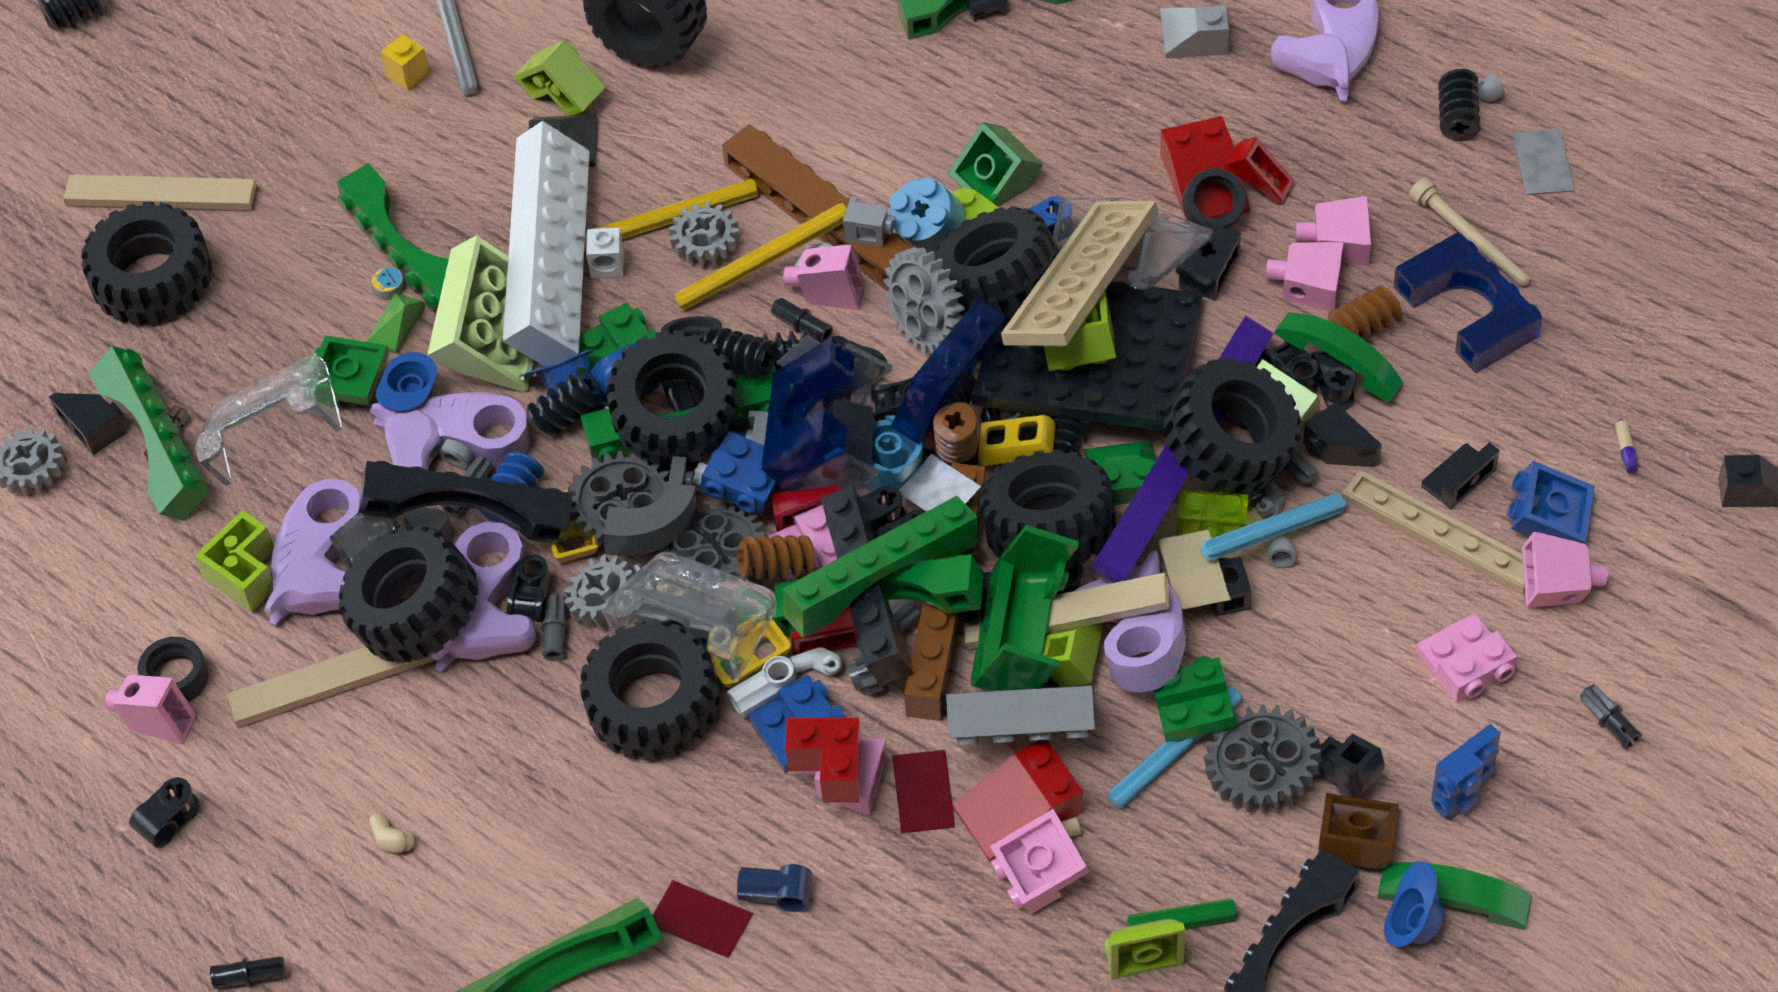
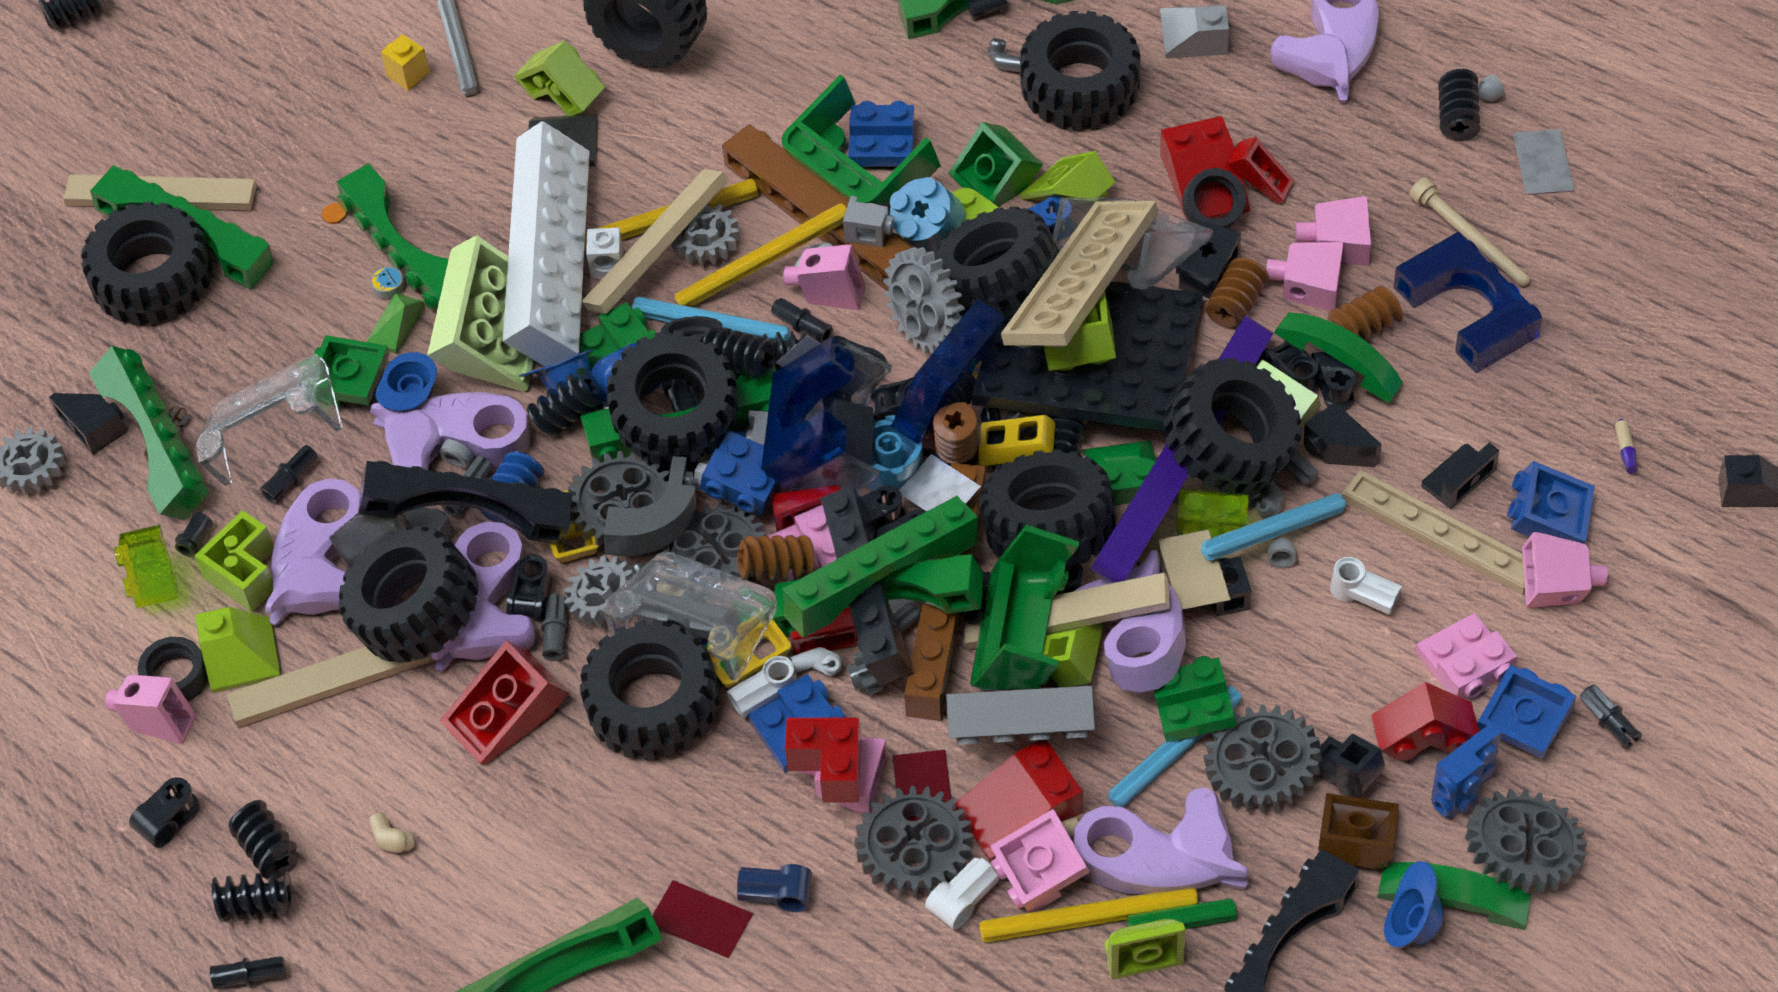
none -> green arch [90,165,273,290]
none -> clear neon green brick [114,524,178,608]
none -> black pin [175,512,213,557]
none -> lime slope [195,607,281,693]
none -> black piece [211,870,292,923]
none -> black piece [228,800,298,880]
none -> black axle [259,445,318,503]
none -> orange piece [322,203,347,224]
none -> red slope [439,640,569,766]
none -> tan tile [581,169,728,314]
none -> medium azure axle [632,297,789,341]
none -> green windscreen [781,74,941,206]
none -> blue plate [848,101,915,166]
none -> dark grey gear [855,786,973,898]
none -> white piece [925,857,999,930]
none -> yellow axle [979,888,1198,942]
none -> flat silver arm [987,38,1021,72]
none -> lime slope [1019,151,1115,204]
none -> black tyre [1020,11,1140,131]
none -> lavender animal [1074,788,1249,894]
none -> dark orange piece [1205,257,1269,329]
none -> white piece [1330,557,1403,615]
none -> red brick [1371,682,1479,761]
none -> dark grey gear [1465,789,1587,894]
none -> blue plate [1477,664,1576,759]

